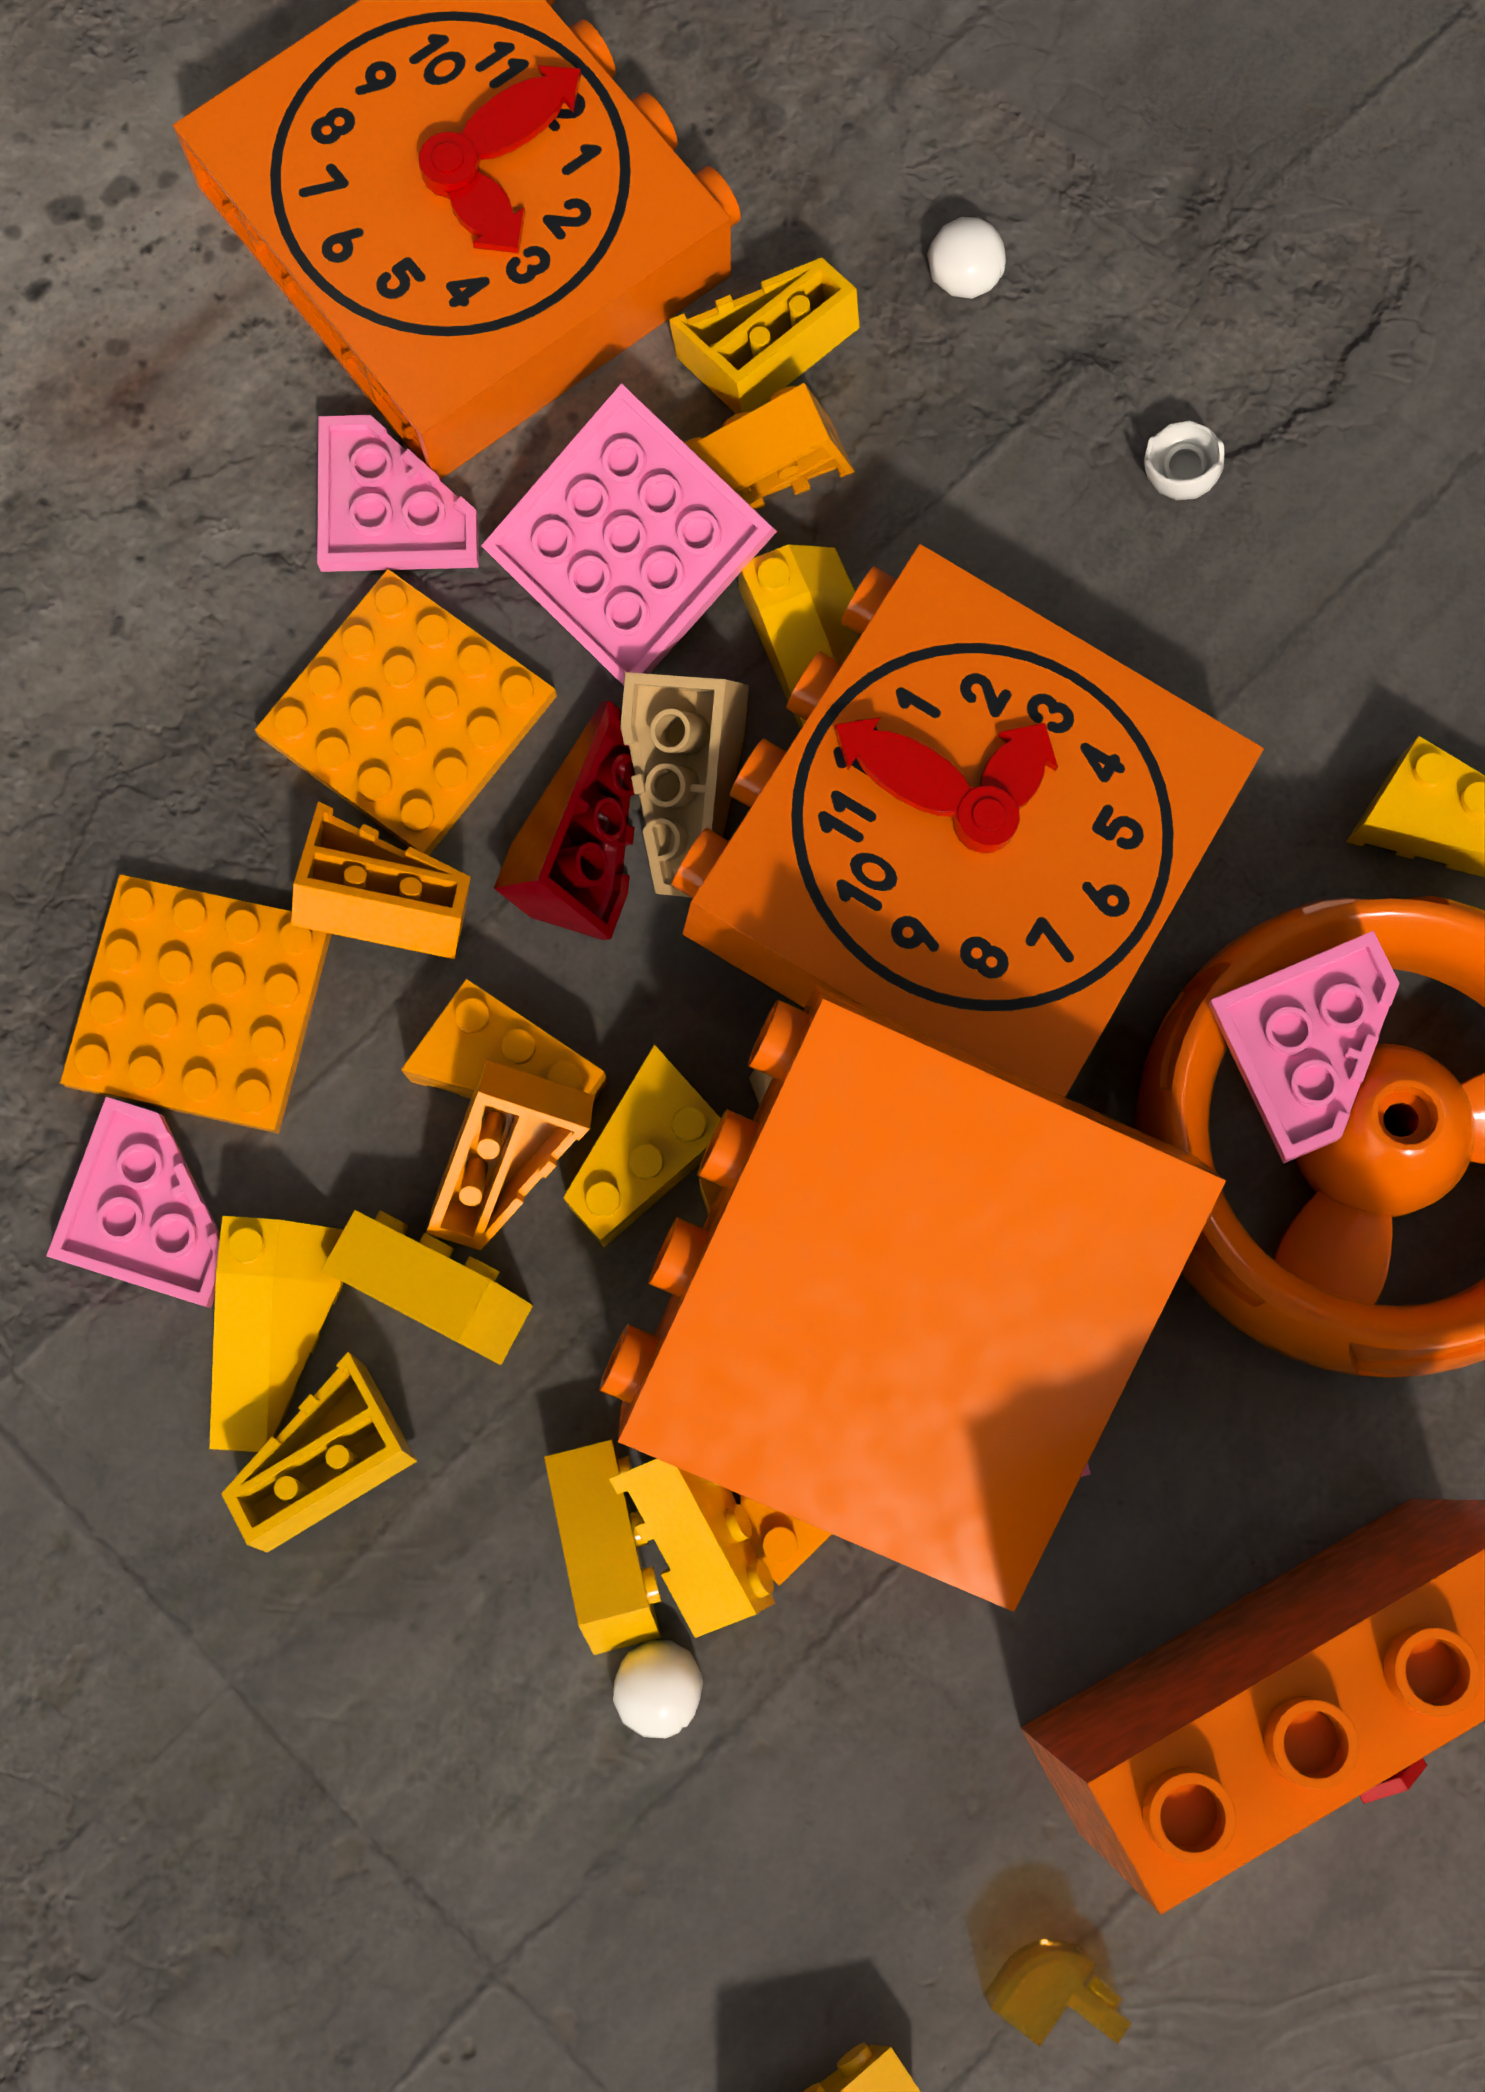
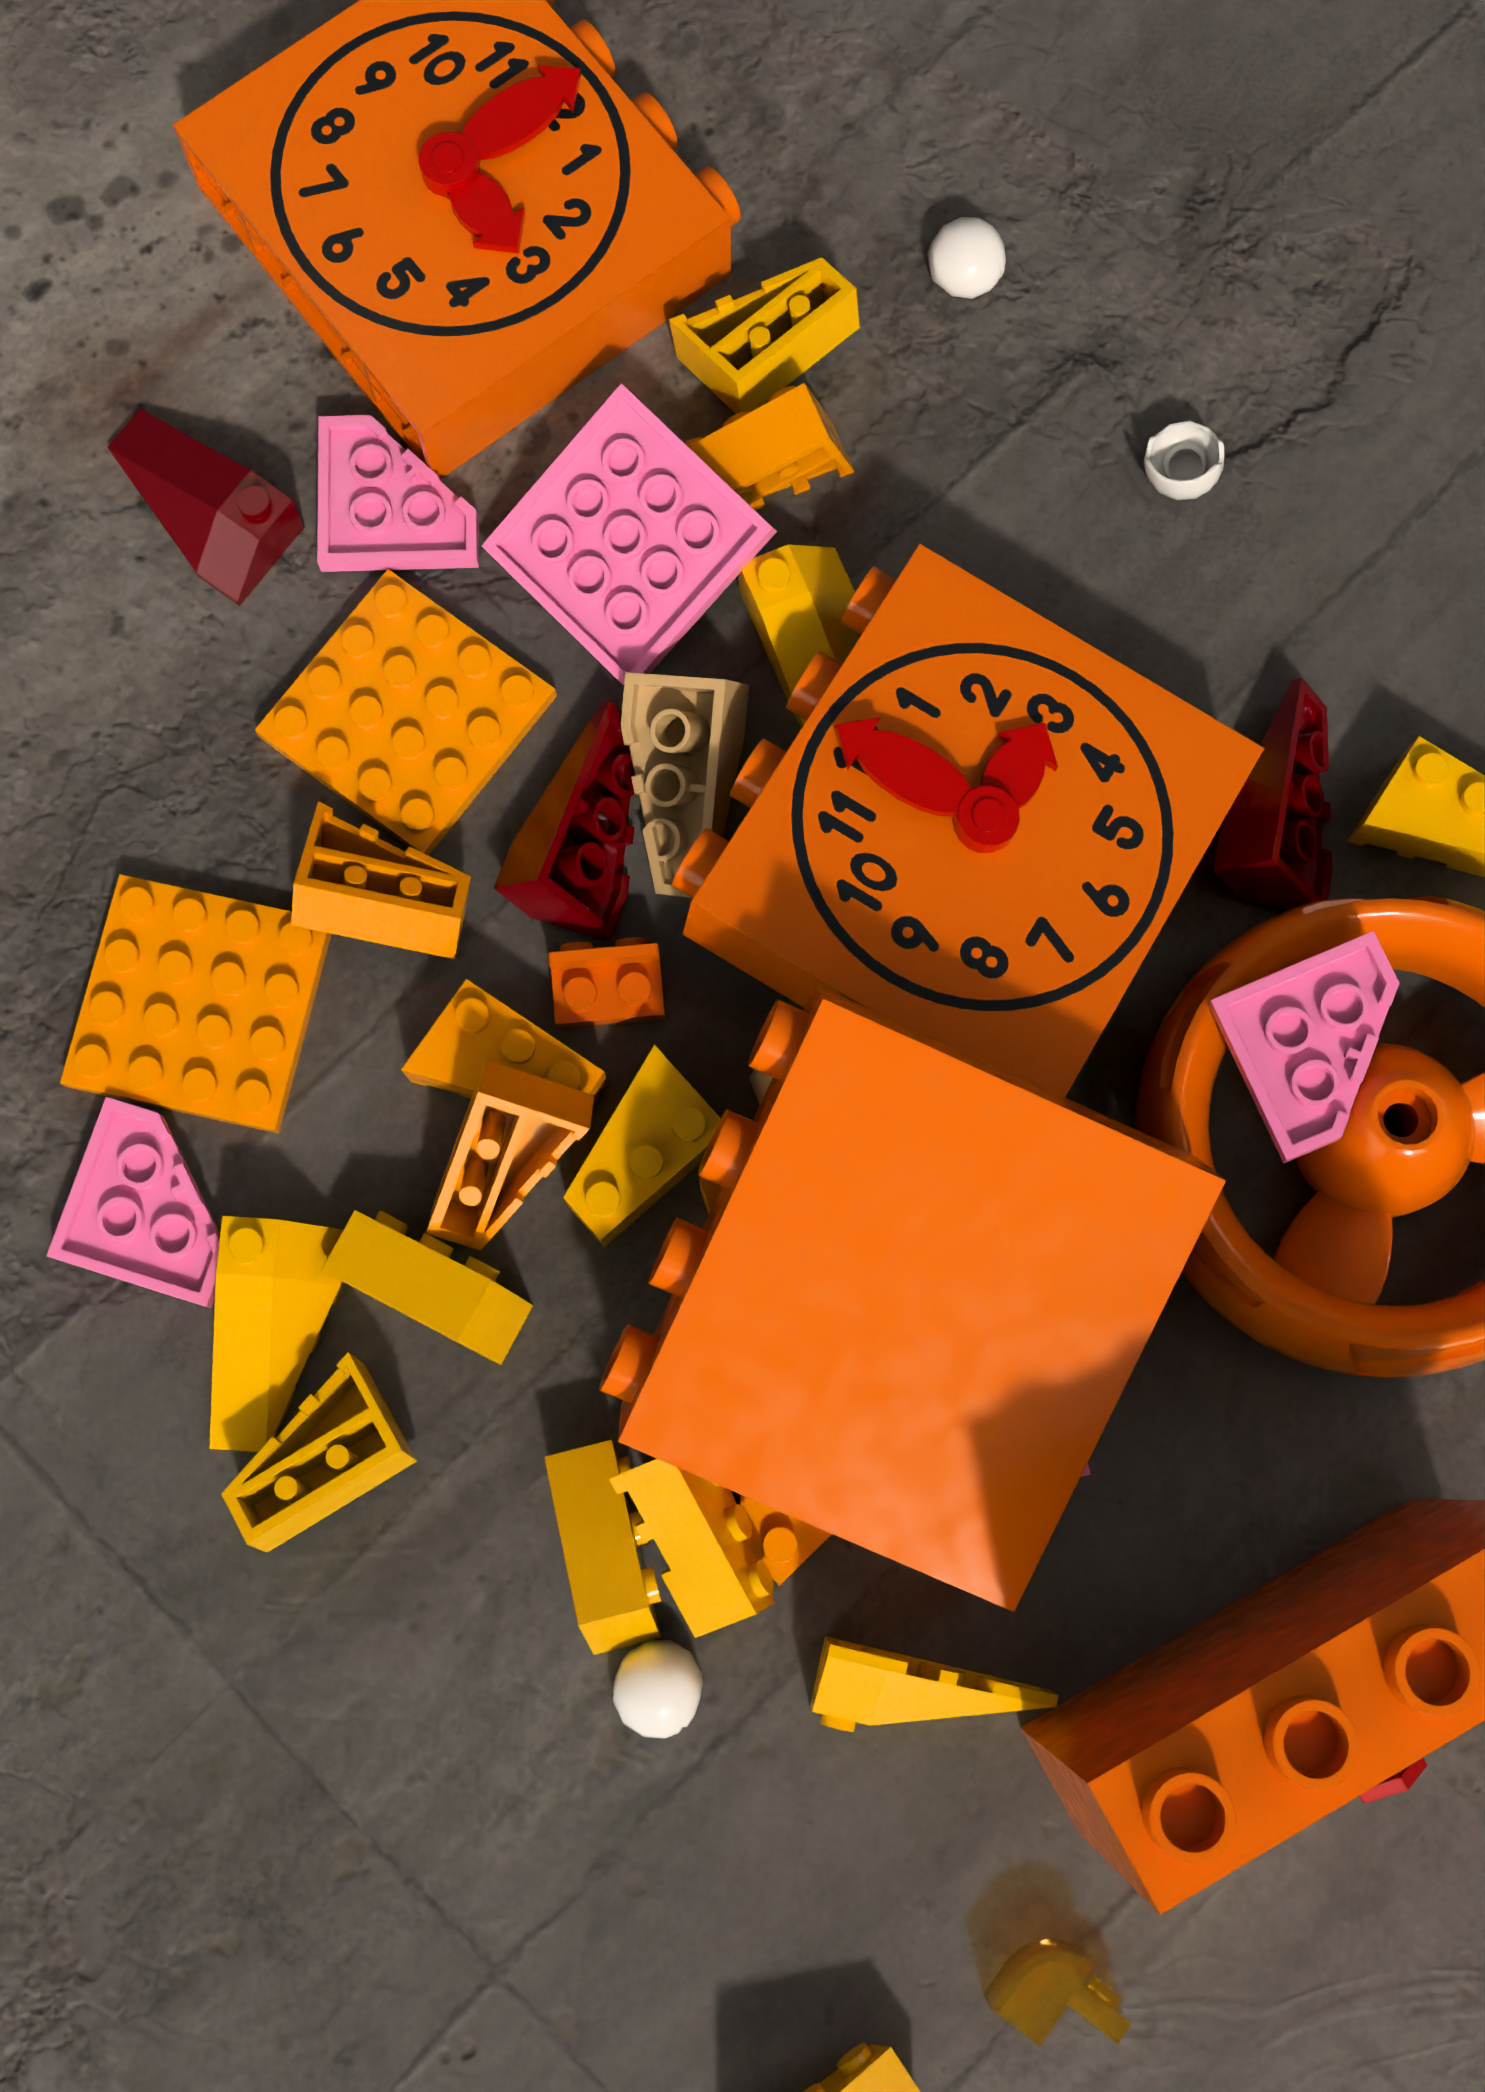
none -> dark red wedge [107,409,305,606]
none -> orange bracket [548,937,665,1029]
none -> yellow wedge [810,1636,1059,1732]
none -> dark red wedge [1213,678,1333,910]

